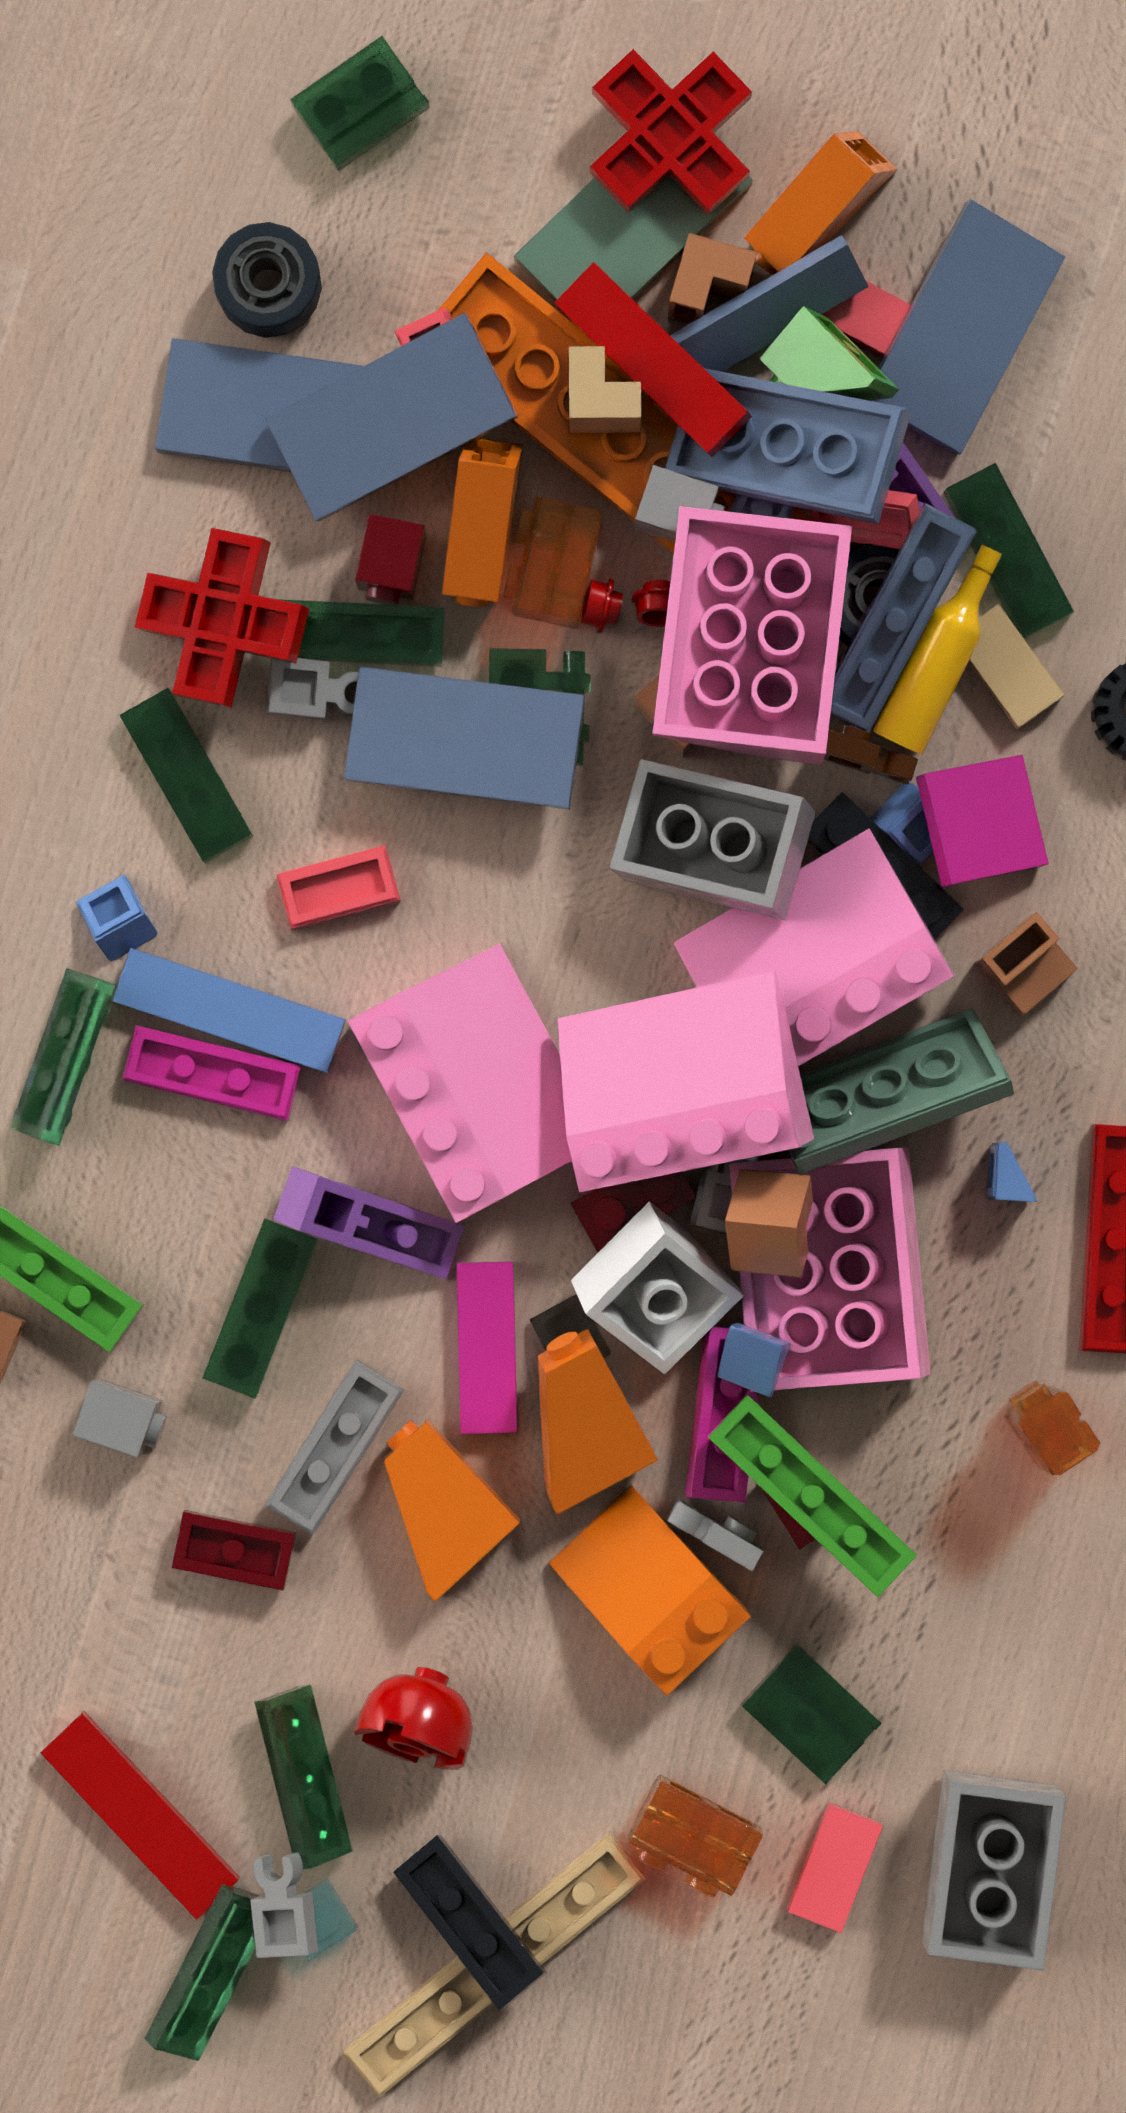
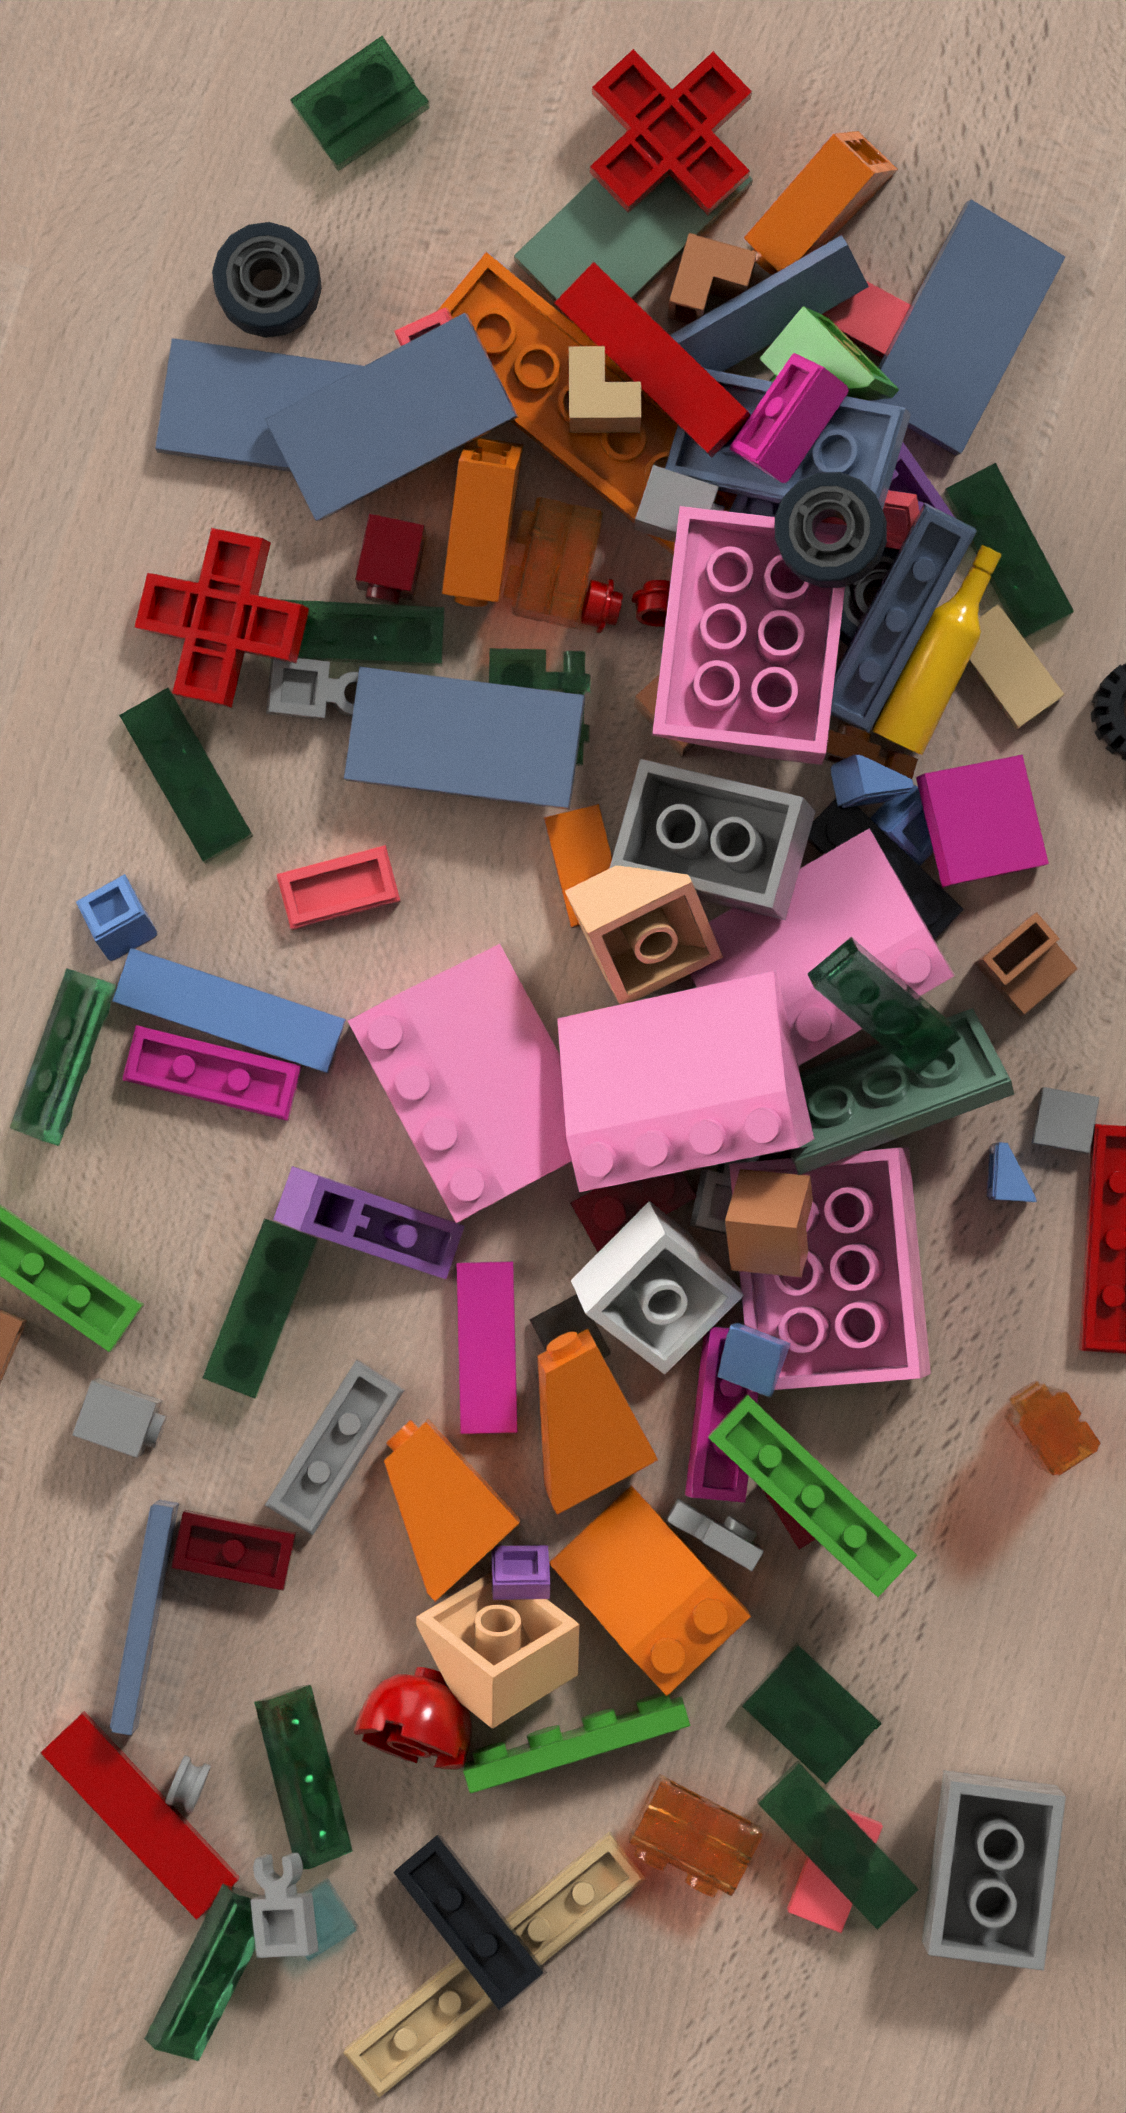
none -> sand blue tile [110,1500,179,1736]
none -> light grey bush [165,1755,211,1814]
none -> light nougat slope [416,1572,580,1729]
none -> bright green plate [463,1692,690,1794]
none -> medium lavender tile [491,1545,550,1600]
none -> orange tile [544,804,612,928]
none -> light nougat slope [565,865,723,1005]
none -> dark pink slope [729,353,849,483]
none -> clear green plate [757,1760,919,1929]
none -> wheel [775,472,887,588]
none -> clear green plate [808,937,961,1074]
none -> medium blue slope [831,755,914,808]
none -> light grey tile [1031,1087,1100,1153]

